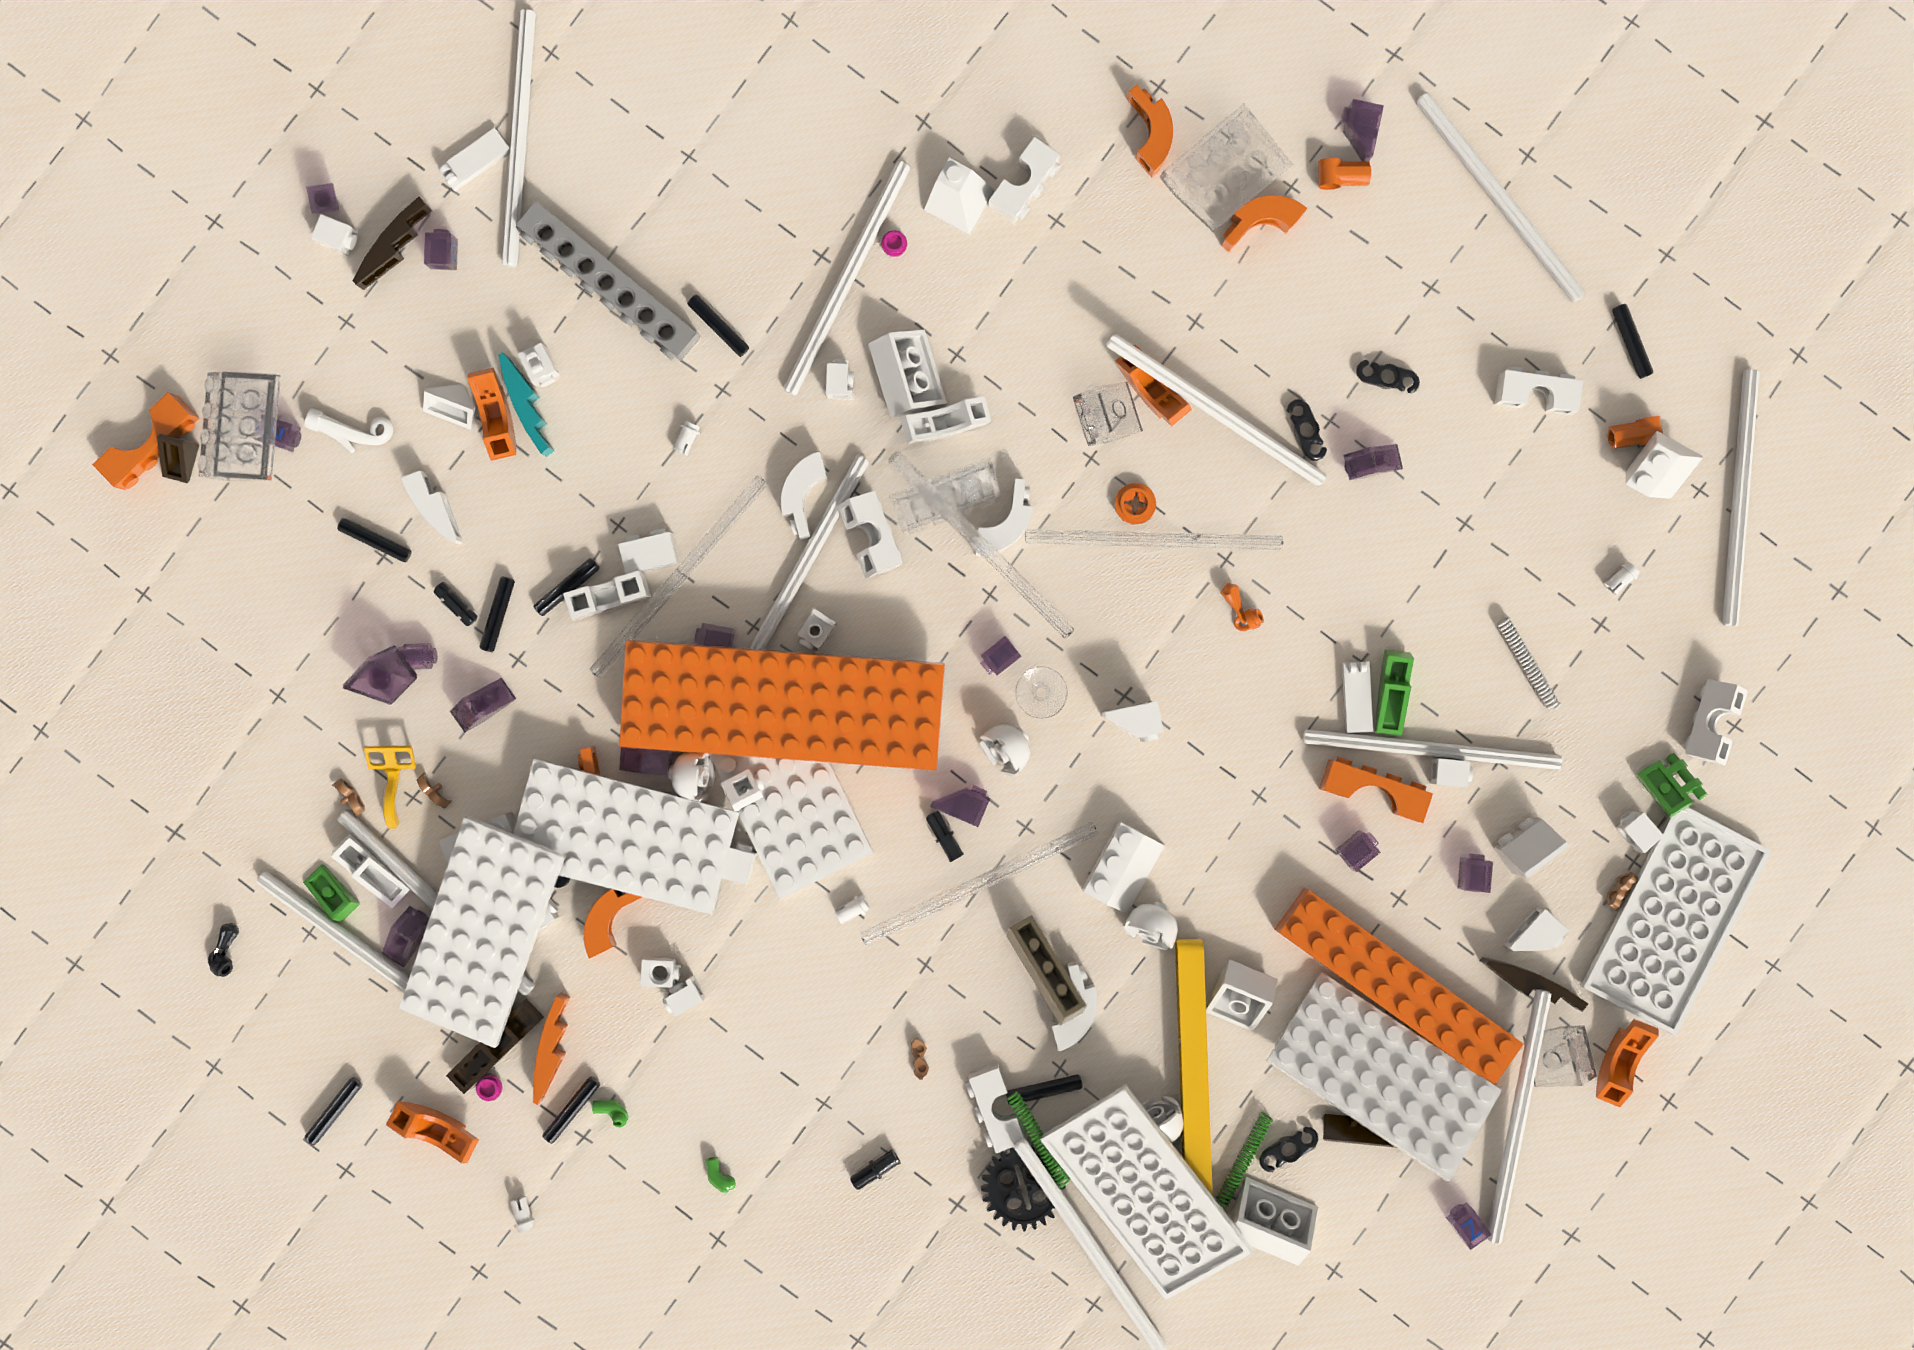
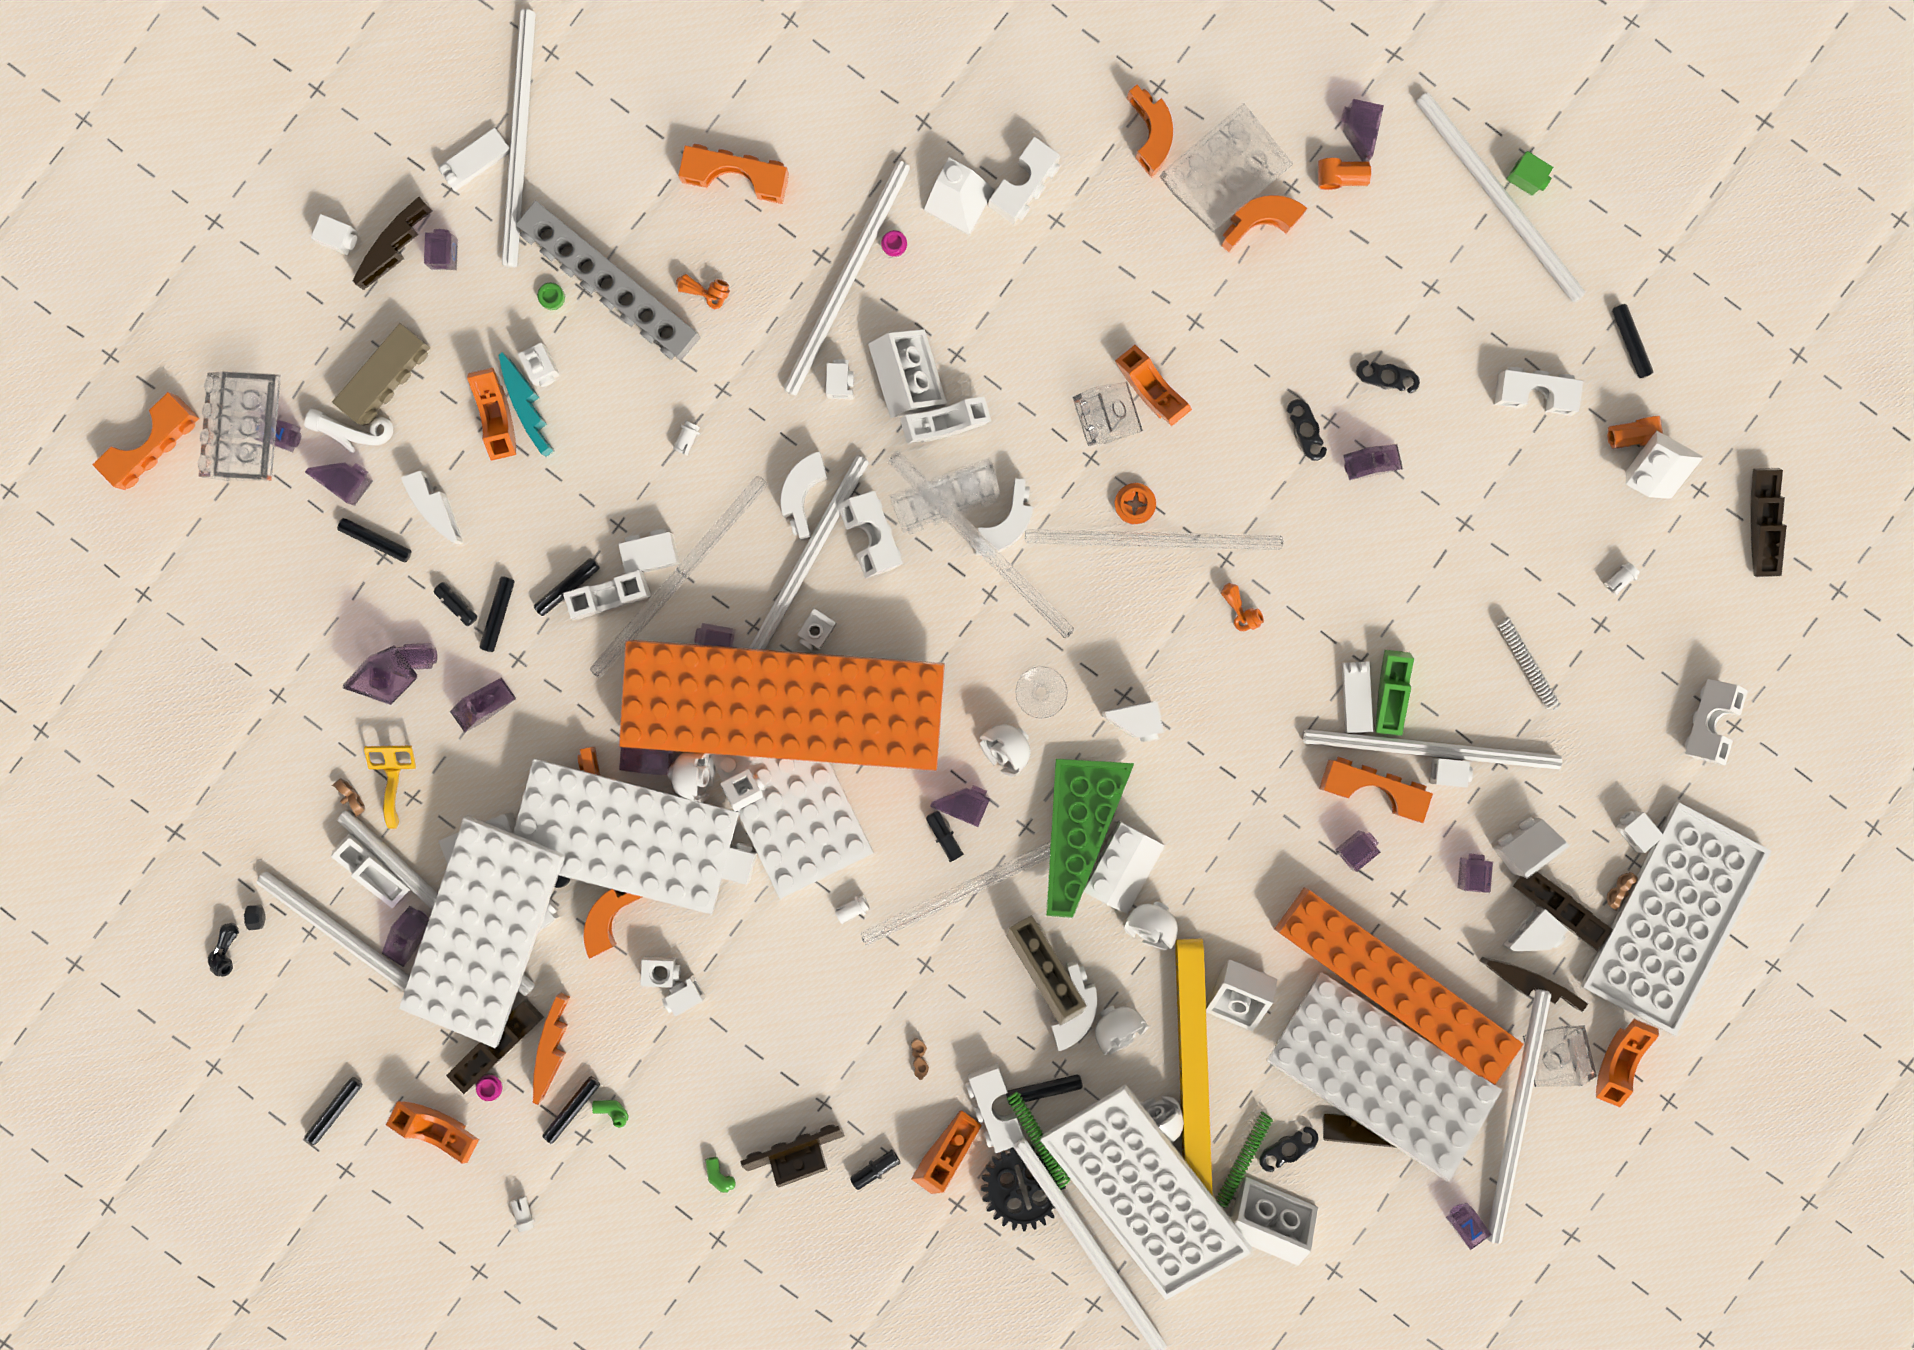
dark brown slope [157,433,199,483] -> none
bright green slope [303,864,360,921] -> none
clear purple brick [306,183,339,214] -> none
medium nougat piece [417,772,452,808] -> none
white slope [423,384,475,430] -> none
black axle [687,295,749,357] -> none
clear purple brick [980,636,1021,676] -> none
white axle [1107,334,1326,486] -> none
bright green plate [1637,753,1707,818] -> none
white axle [1722,369,1759,627] -> none
none -> black tile [244,905,266,930]
none -> clear purple slope [305,462,373,506]
none -> dark tan brick [332,323,430,426]
none -> bright green tile [537,283,565,310]
none -> orange piece [676,274,730,309]
none -> orange arch [678,144,789,204]
none -> dark brown bracket [740,1125,845,1187]
none -> orange slope [911,1110,982,1194]
none -> bright green wing [1046,759,1134,918]
none -> white cylinder [1095,1006,1148,1056]
none -> bright green brick [1506,151,1554,196]
none -> dark brown slope [1513,871,1613,950]
none -> dark brown slope [1751,468,1787,577]

